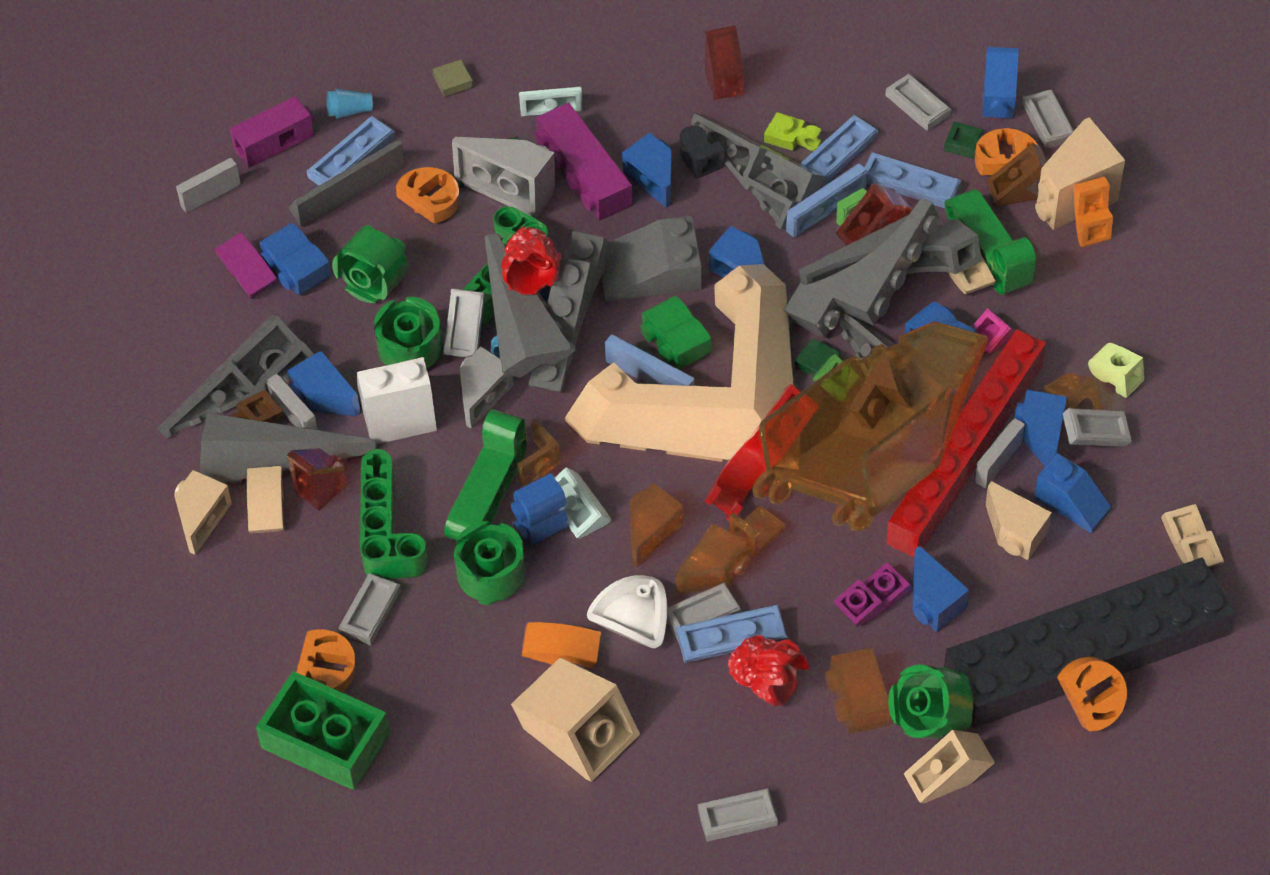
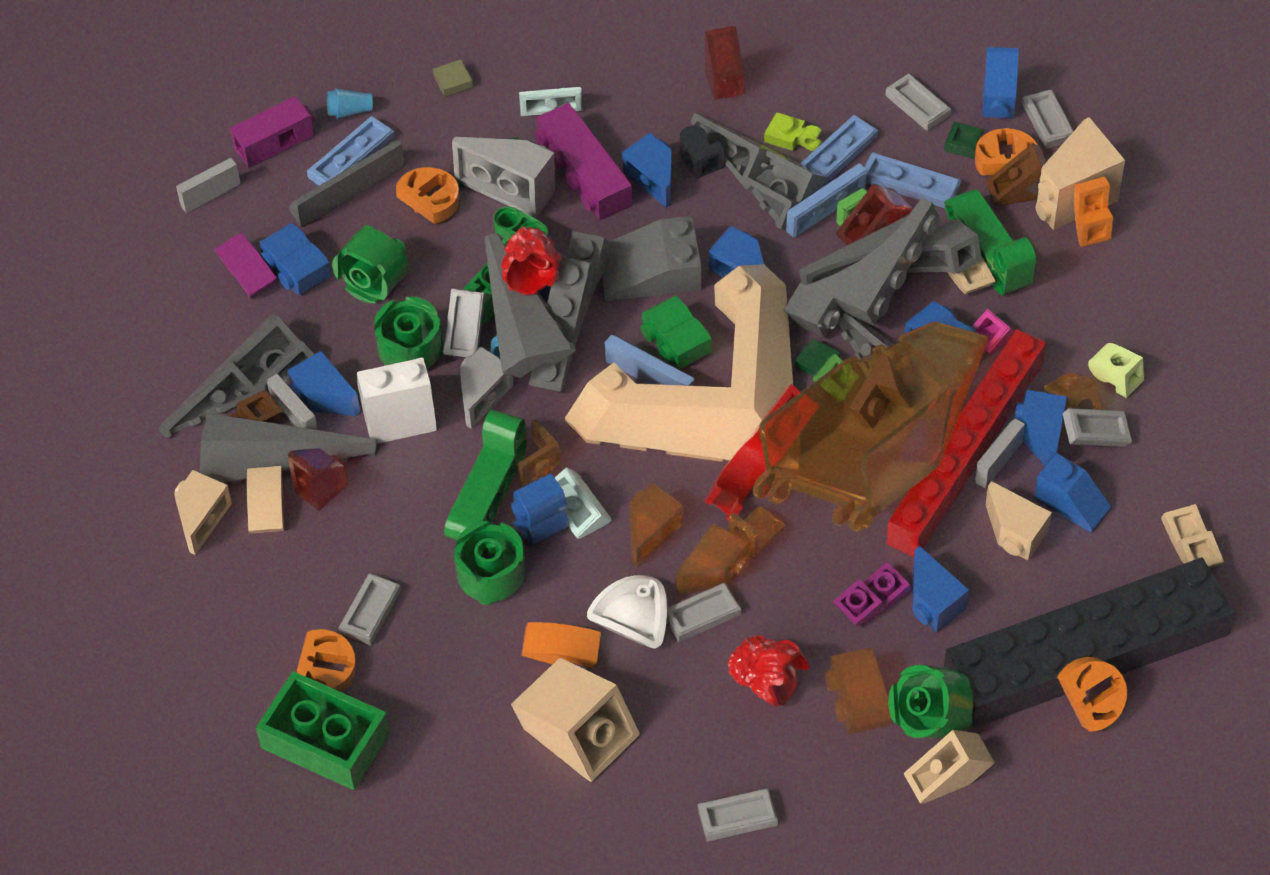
green beam [360,449,429,579] -> none
medium blue tile [676,605,788,663] -> none

